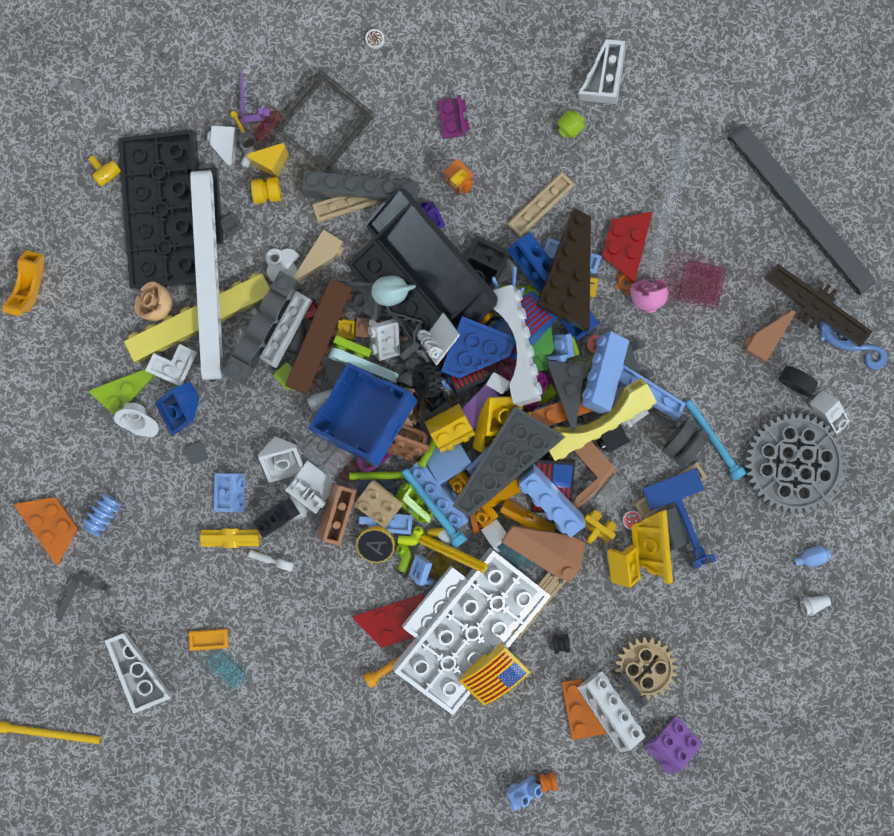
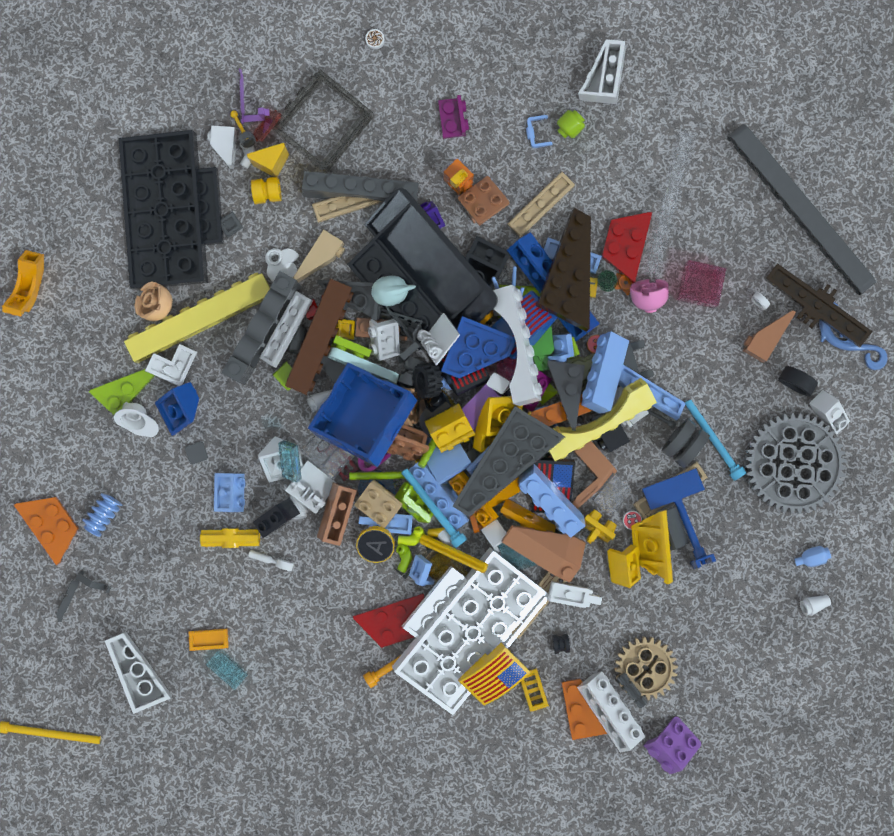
yellow piece [88,155,121,187] -> none
white beam [190,170,224,380] -> none
light blue hips [506,776,543,811] -> none
orange wheel [539,771,558,794] -> none
none -> clear light blue plate [278,440,302,482]
none -> nougat bracket [458,176,510,225]
none -> yellow slope [521,668,549,712]
none -> light blue piece [526,115,553,148]
none -> white hinge [547,581,602,608]
none -> clear green wheel [597,270,617,292]
none -> white tile [751,292,770,310]

